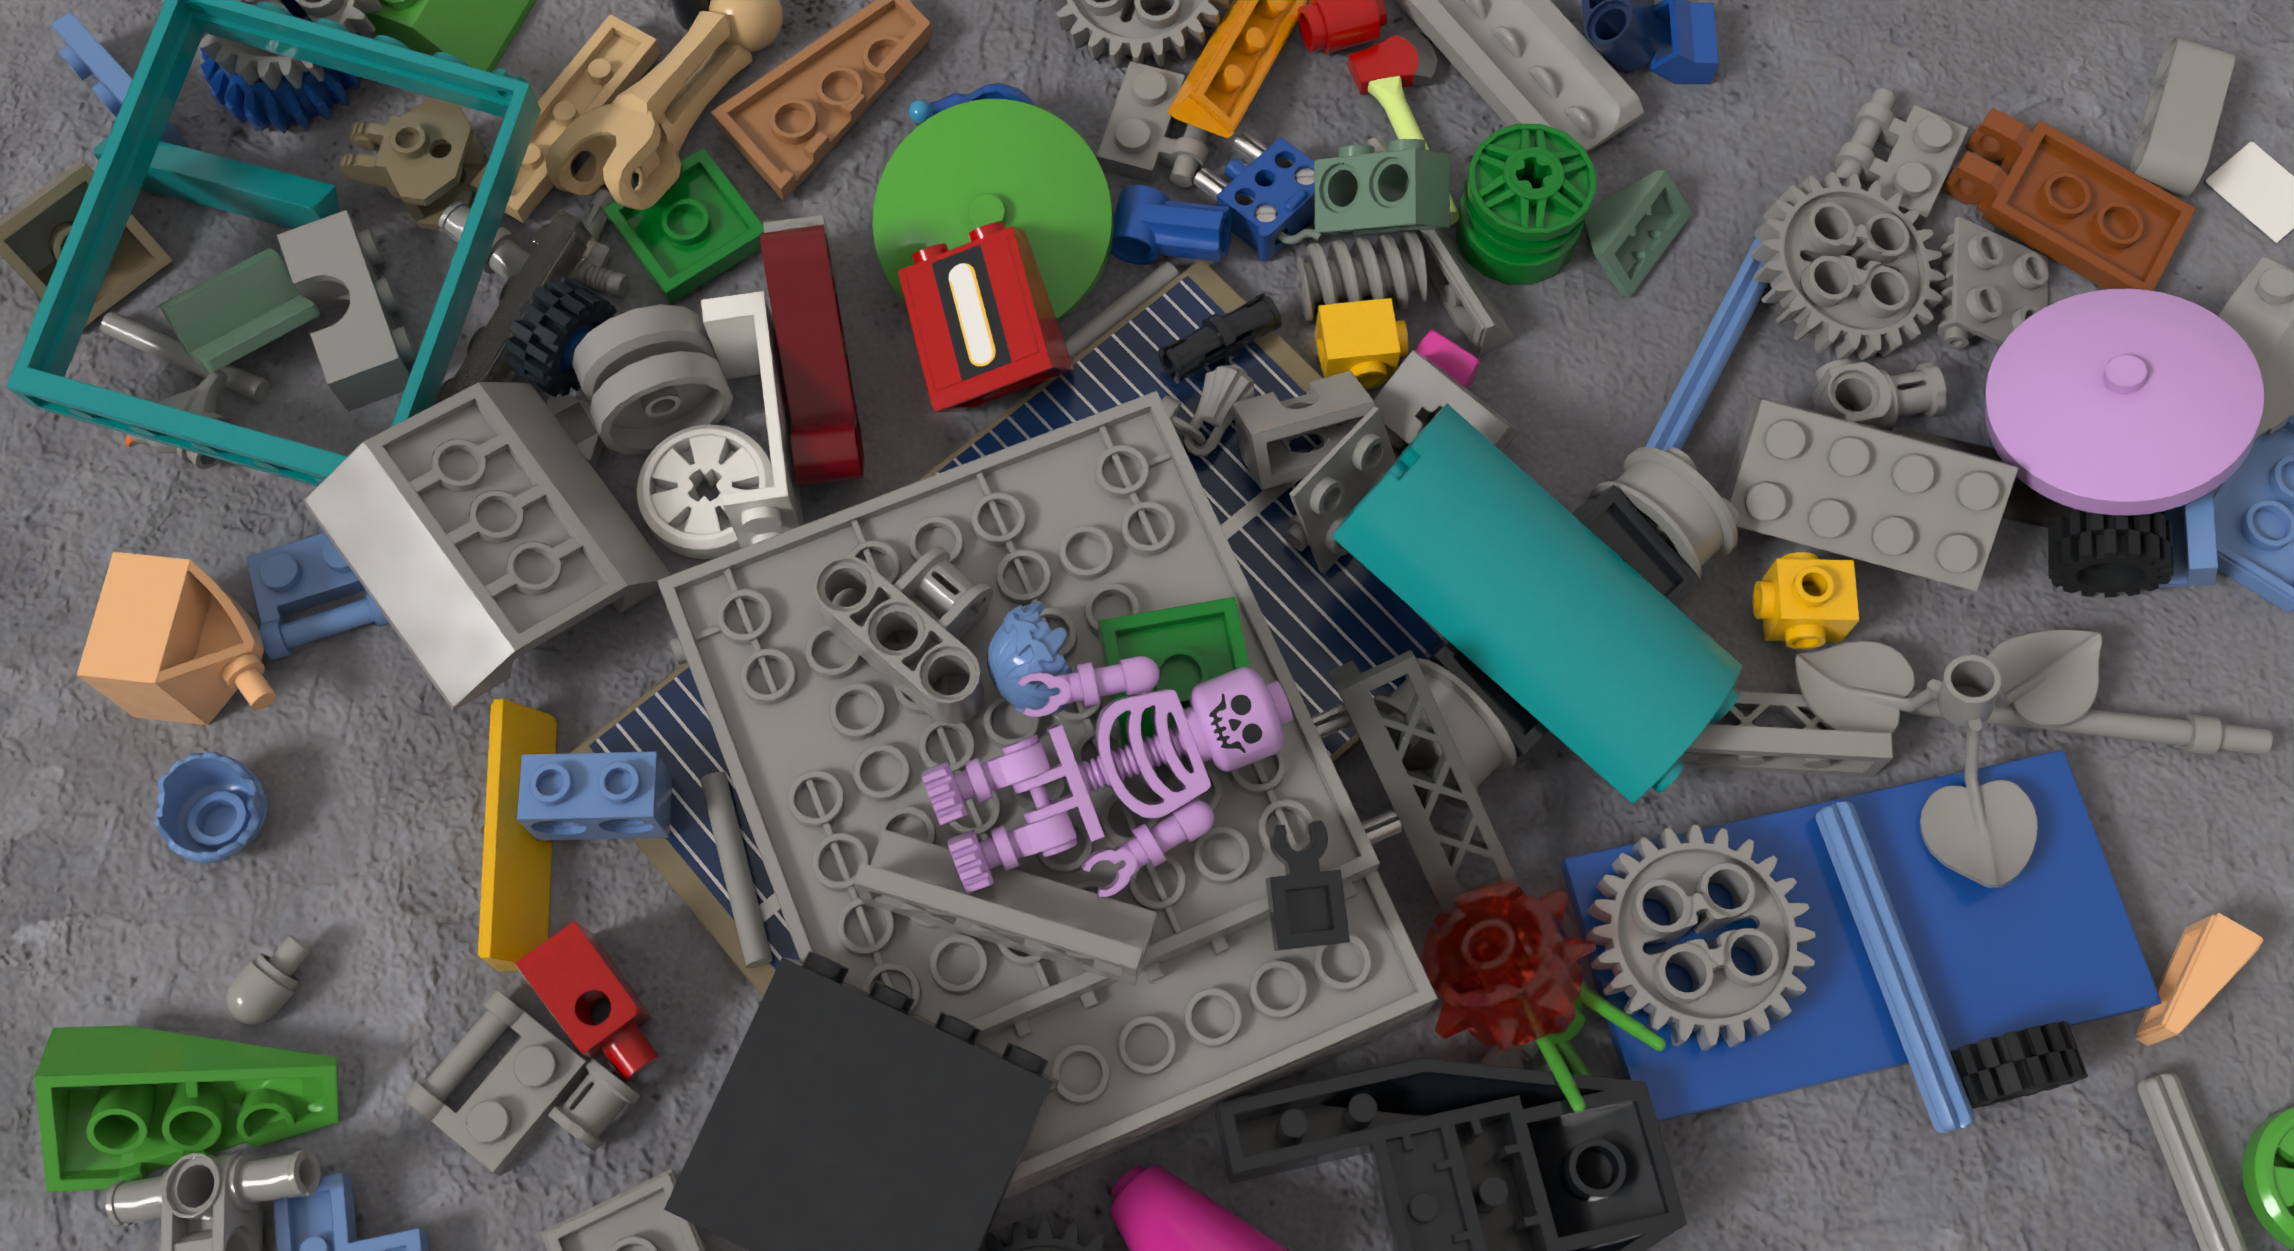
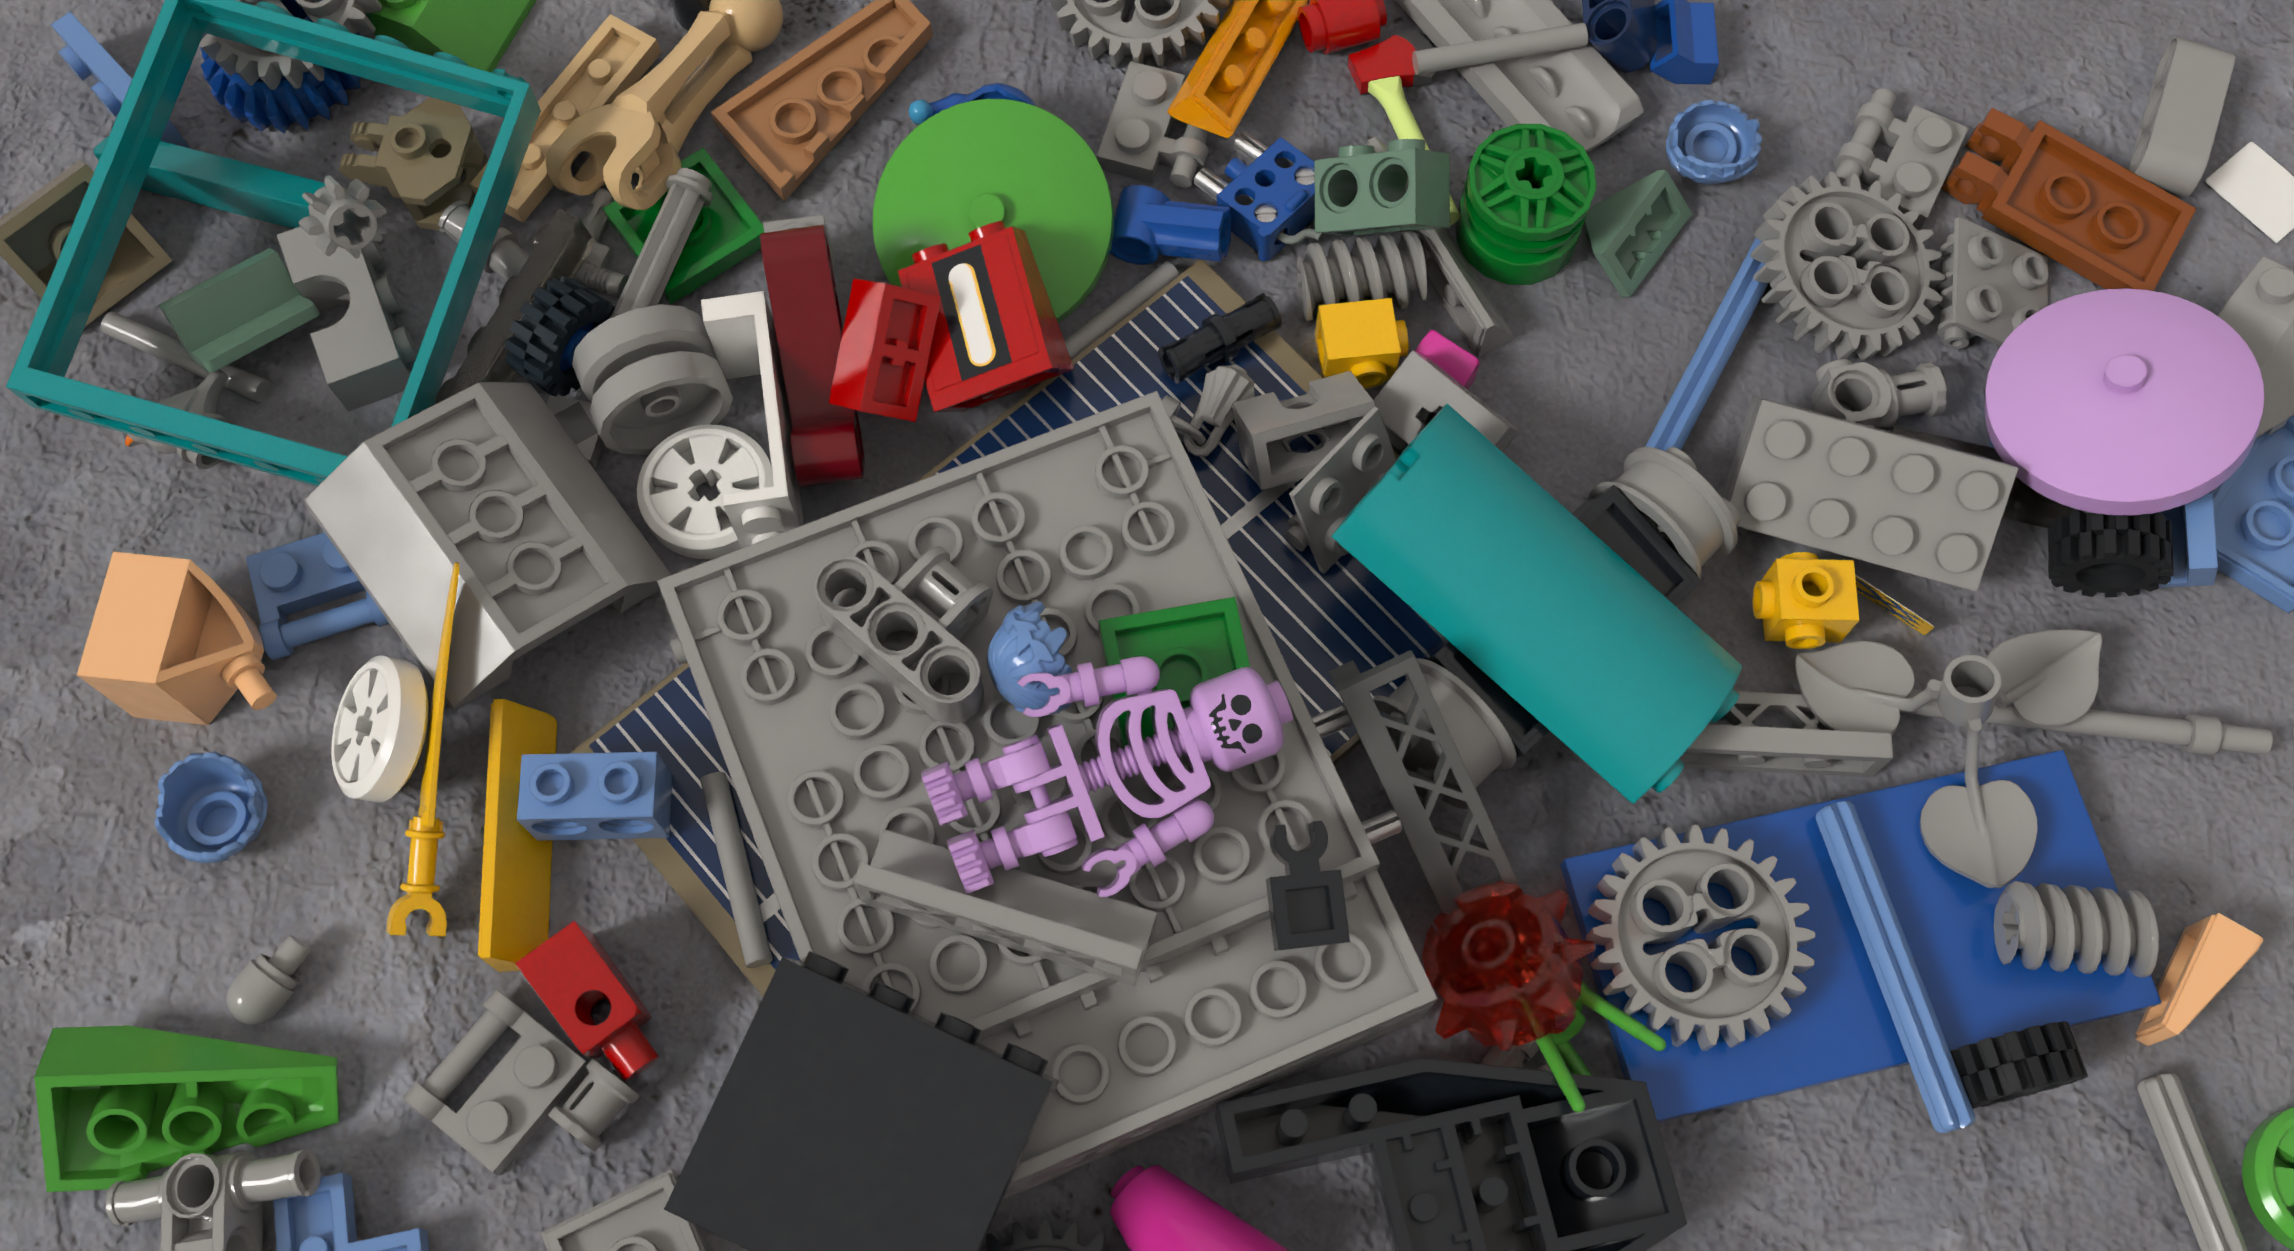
none -> light grey gear [298,175,387,259]
none -> white wheel [331,655,429,803]
none -> yellow sword [386,562,459,936]
none -> light grey axle [610,168,713,318]
none -> red hinge [829,278,941,422]
none -> light grey bar [1412,23,1588,75]
none -> medium blue hair [1666,100,1762,185]
none -> yellow sticker [1855,574,1934,635]
none -> light grey piece [1994,881,2159,978]

